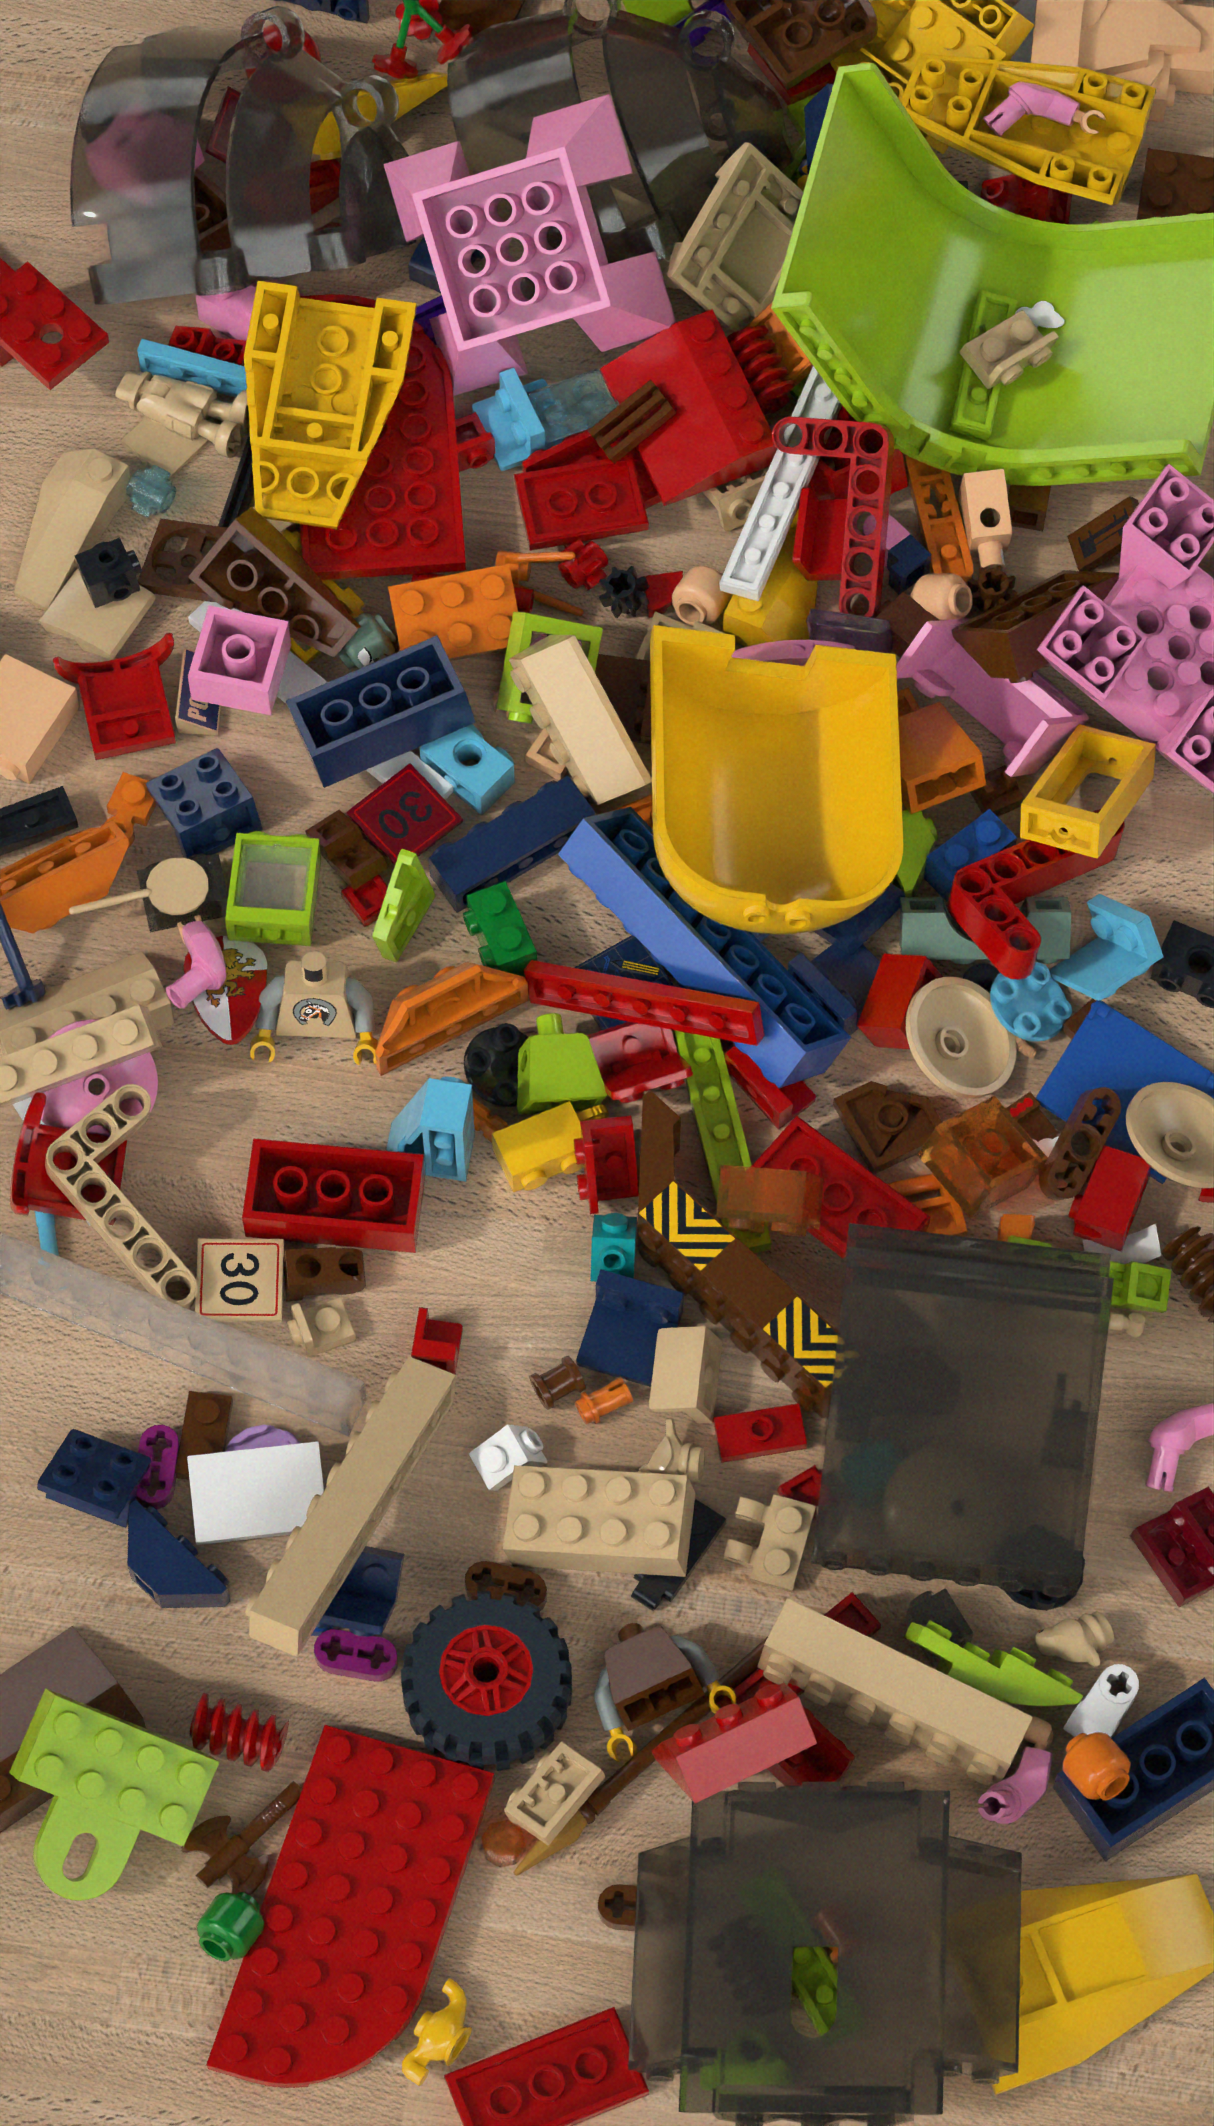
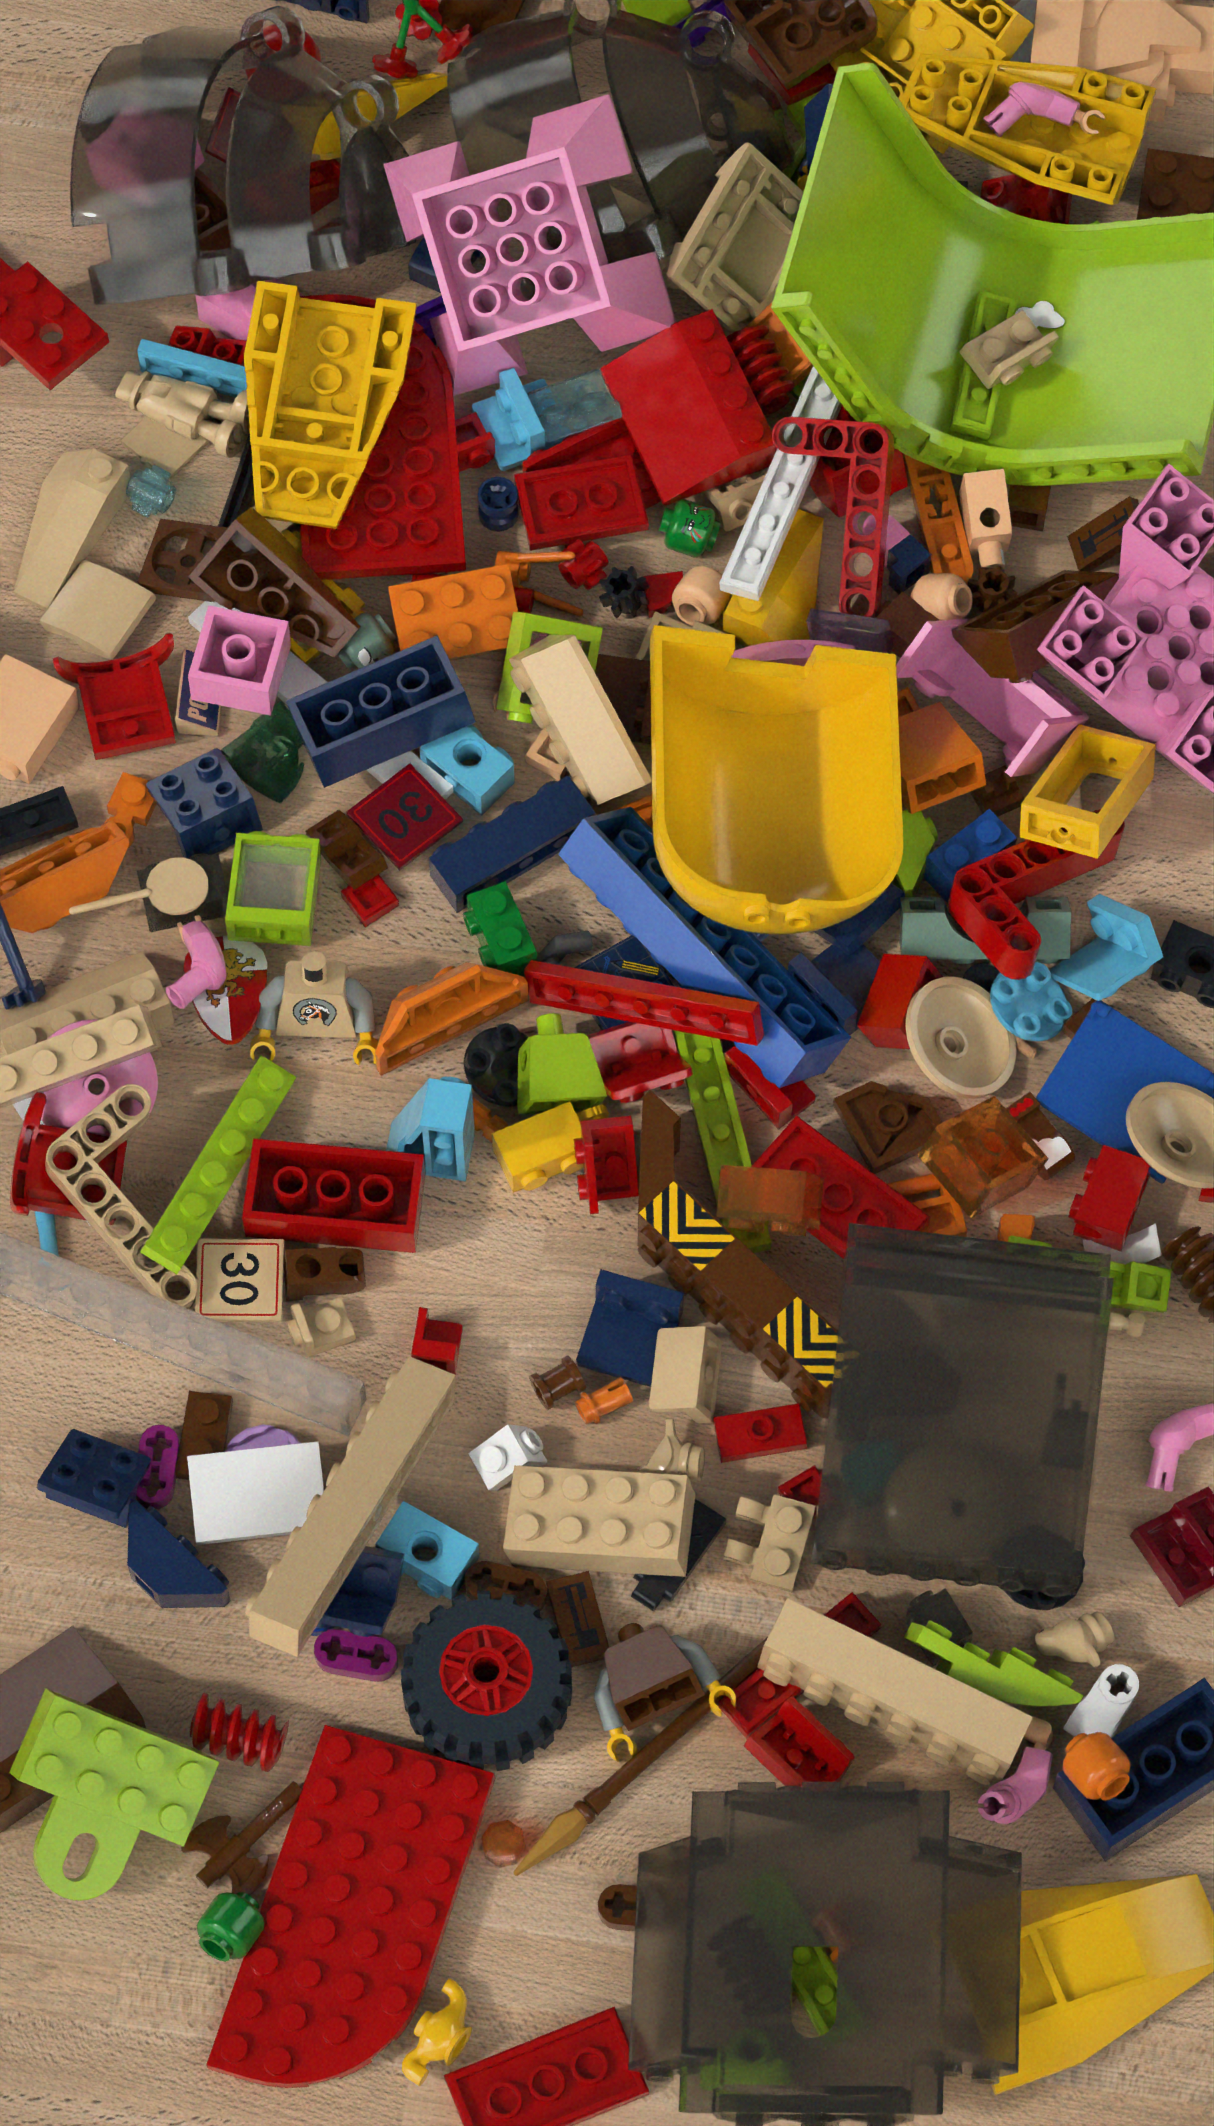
black brick [74,537,142,608] -> none
lime wing [372,849,436,963] -> none
tan bracket [504,1741,605,1846] -> none
reddish brown tile [588,379,677,464] -> none
teal brick [590,1213,637,1282] -> none
slope [651,1682,817,1803] -> none
red panel [793,488,847,581] -> none
reddish brown beam [1039,1087,1121,1200] -> none
none -> lime plate [140,1055,297,1275]
none -> clear green brick [221,701,304,804]
none -> medium azure brick [375,1501,480,1600]
none -> dark blue wheel [478,476,519,532]
none -> dark grey arm [537,930,593,966]
none -> reddish brown tile [546,1571,609,1667]
none -> green head [658,499,721,558]

